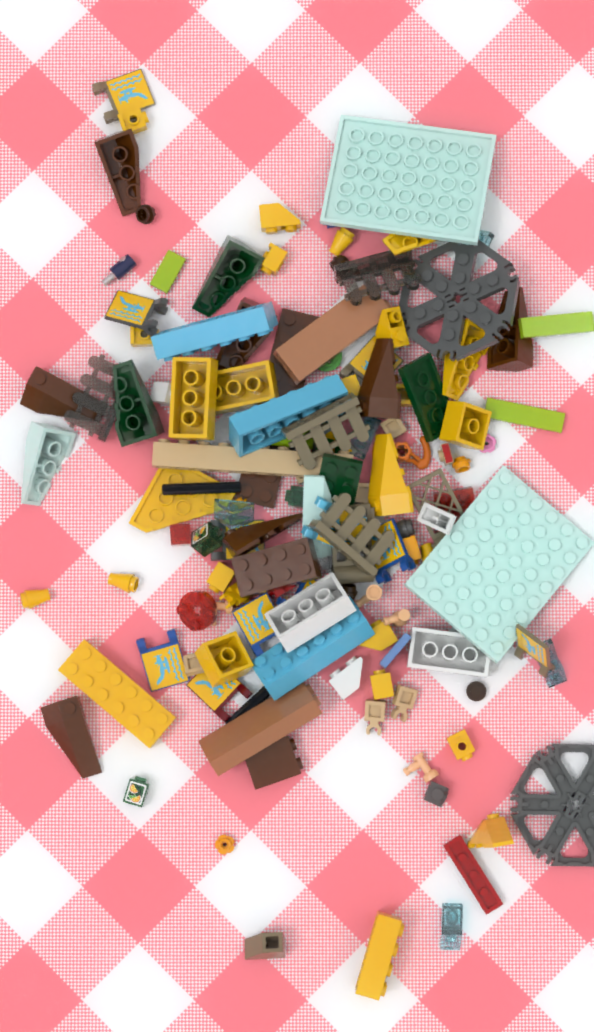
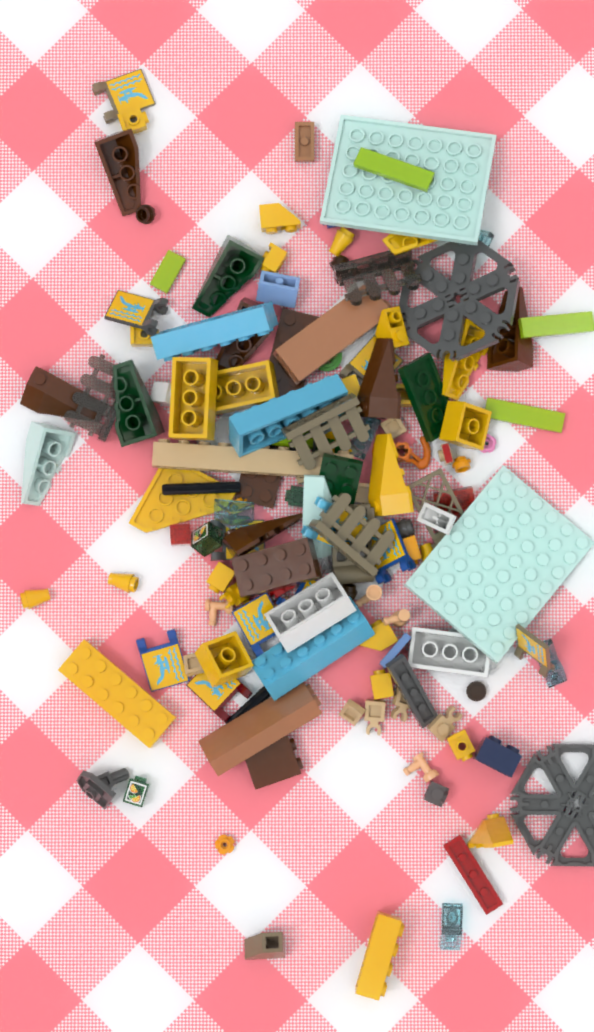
reddish brown wedge [41,696,102,779] -> none
dark blue piece [102,254,137,286] -> none
clear red plate [176,590,217,631] -> none
white slope [329,656,363,700] -> none
none -> dark grey piece [76,768,130,809]
none -> light blue brick [256,270,301,308]
none -> medium nougat plate [295,122,314,162]
none -> tan plate [338,699,366,726]
none -> lime tile [353,147,435,192]
none -> dark grey plate [385,653,437,728]
none -> tan plate [426,705,463,742]
none -> dark blue brick [473,735,522,778]

